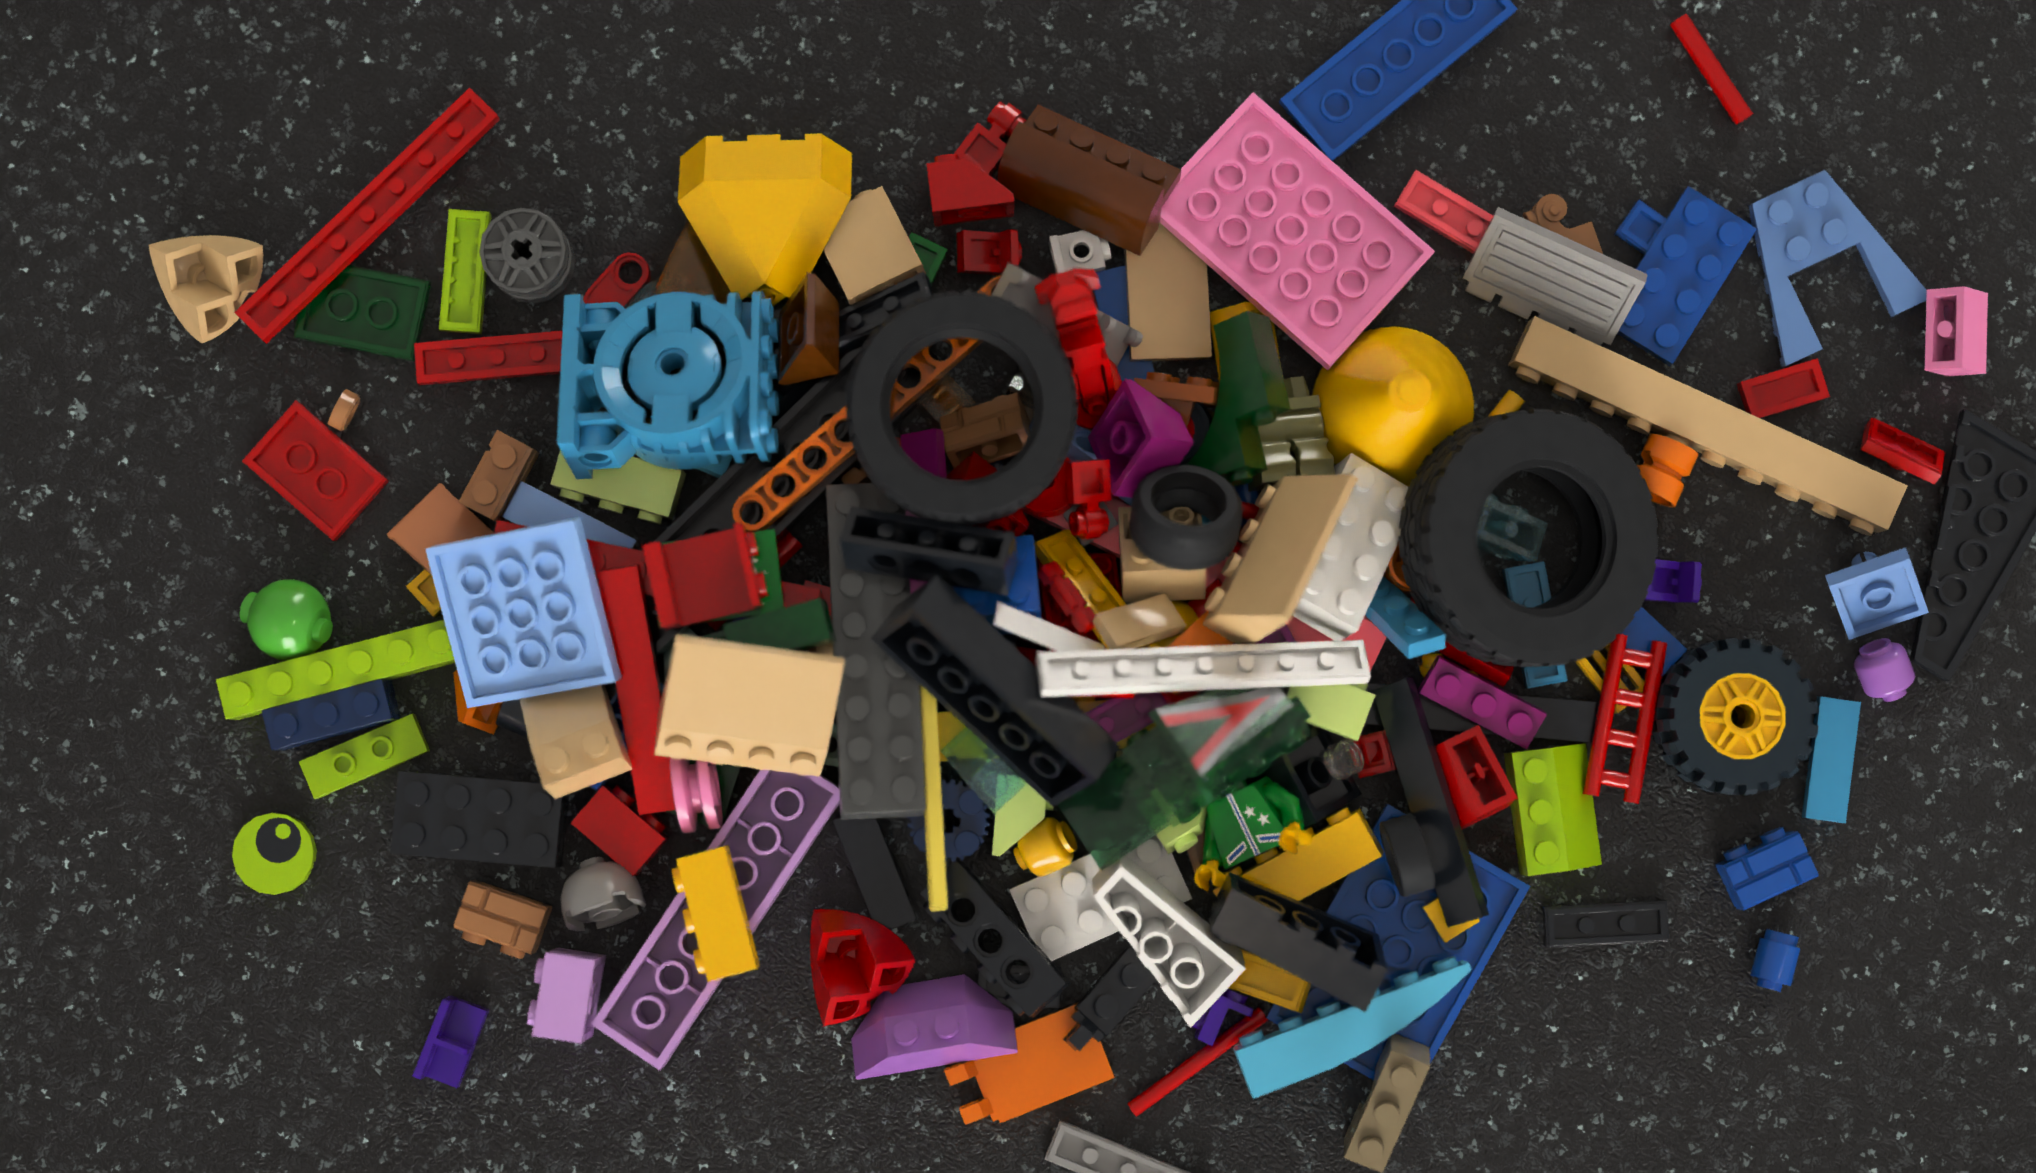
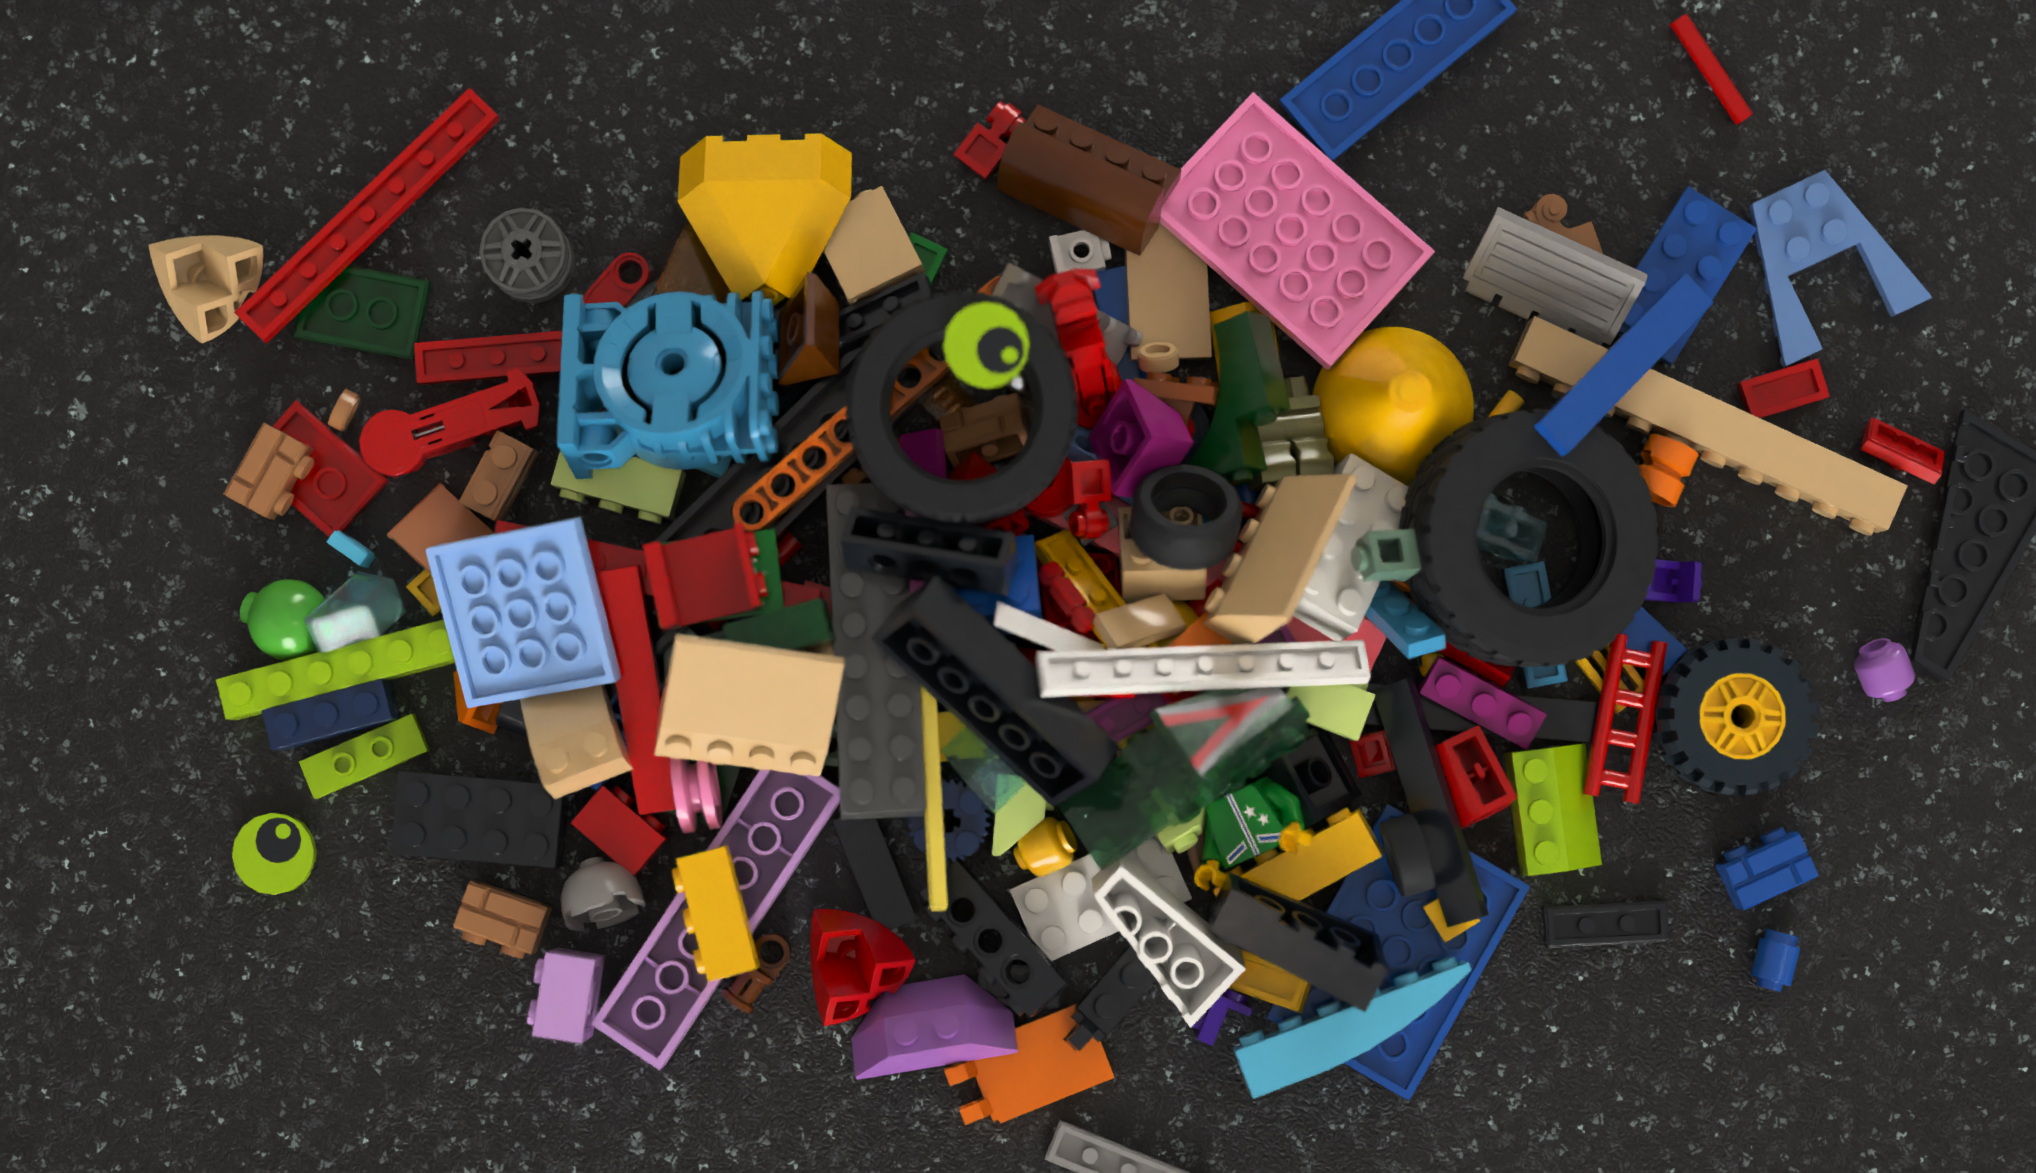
dark purple panel [413,995,489,1088] -> none
lime plate [439,209,491,334] -> none
light blue slope [501,481,636,549] -> none
red slope [926,154,1014,227] -> none
red bracket [957,229,1022,275] -> none
red bar [1127,1007,1268,1117] -> none
clear bush [1323,739,1364,780] -> none
dark tan arch [1344,1033,1431,1173] -> none
coral tile [1394,170,1493,254] -> none
blue tile [1614,200,1667,254] -> none
dark azure tile [1802,696,1861,824] -> none
medium blue tile [1825,547,1929,640] -> none
bright pink brick [1925,286,1988,376] -> none
none -> medium nougat brick [224,422,314,520]
none -> clear light blue slope [304,571,406,653]
none -> medium azure tile [327,530,376,568]
none -> red piece [359,368,541,478]
none -> reddish brown connector [721,933,792,1014]
none -> lime tile [944,302,1029,389]
none -> tan tile [1137,342,1179,373]
none -> sand green brick [1351,529,1422,582]
none -> blue tile [1534,273,1714,457]

